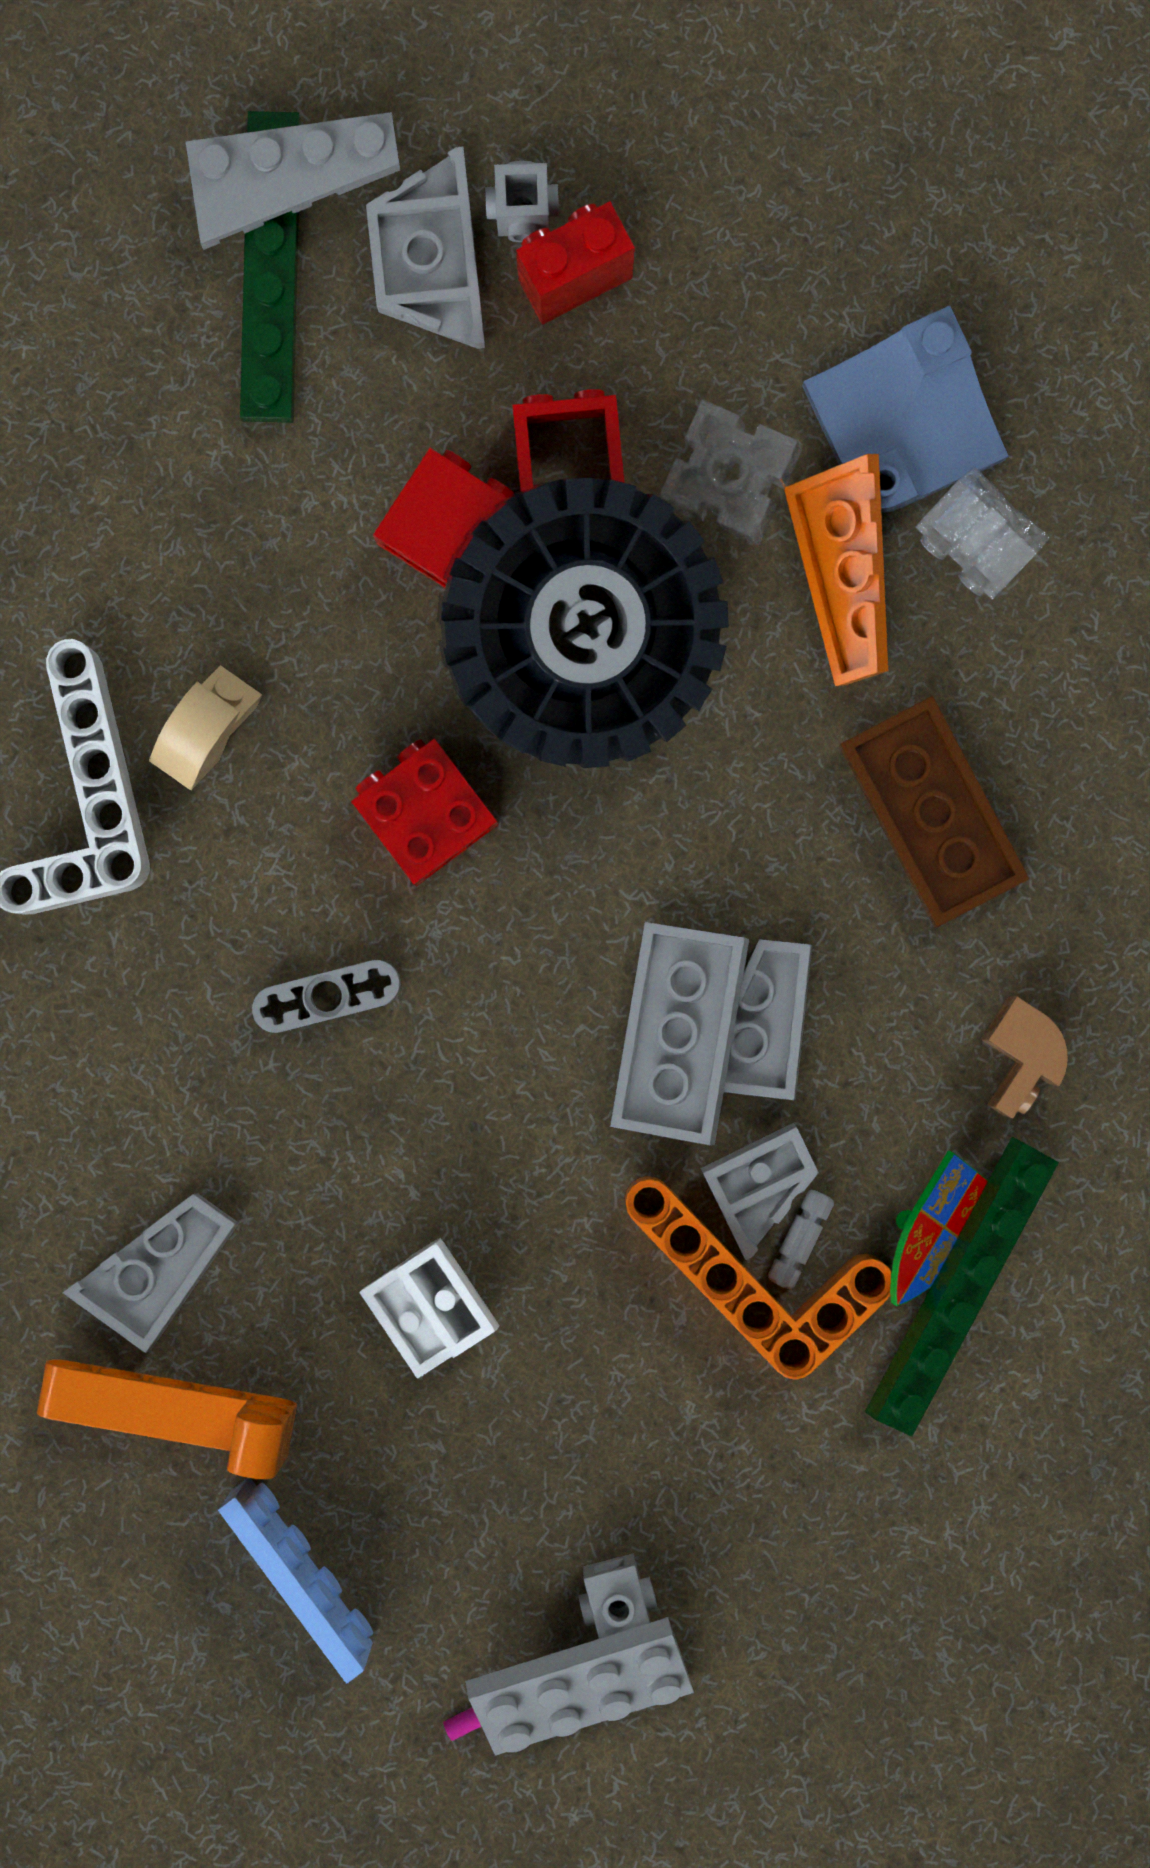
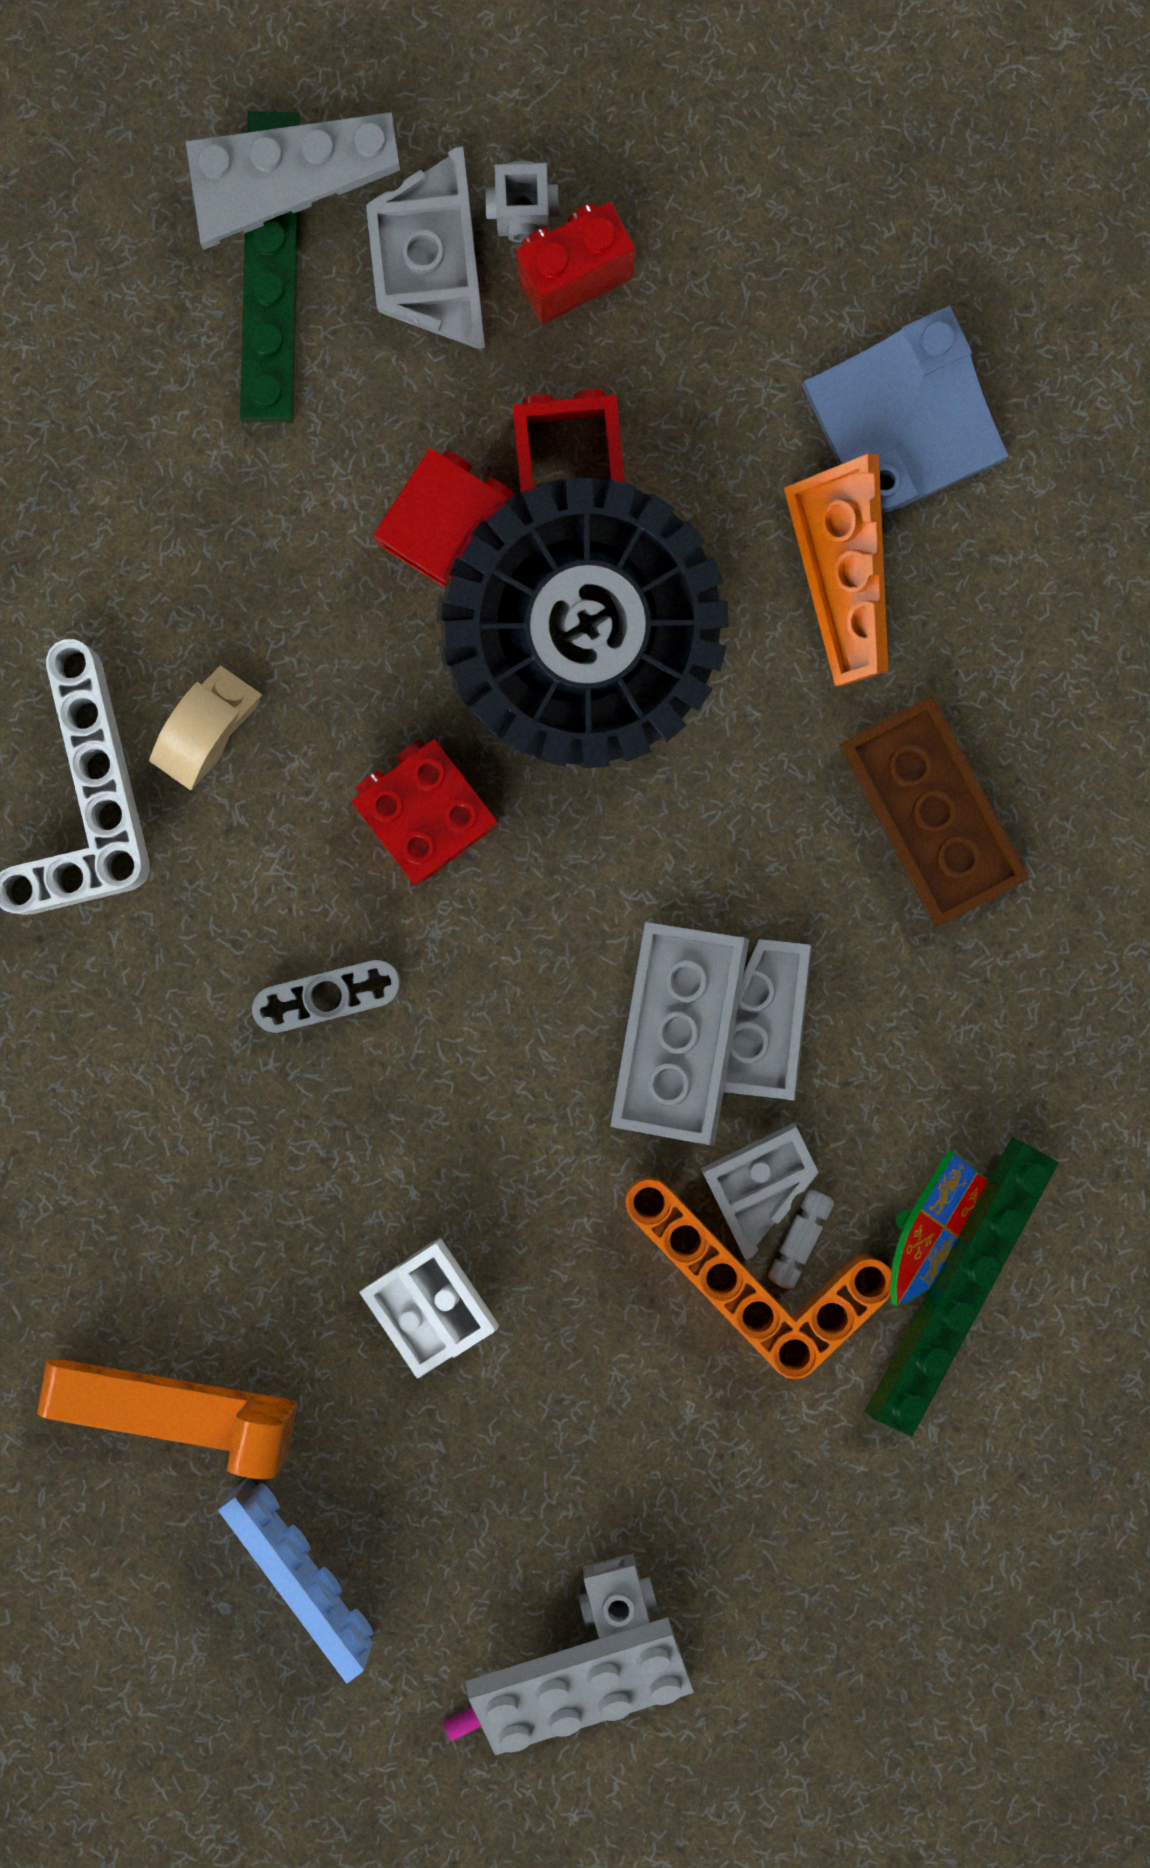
light grey wing [63,1193,239,1353] -> none
clear brick [659,400,802,546] -> none
clear brick [915,467,1050,600] -> none
medium nougat brick [981,996,1068,1119] -> none

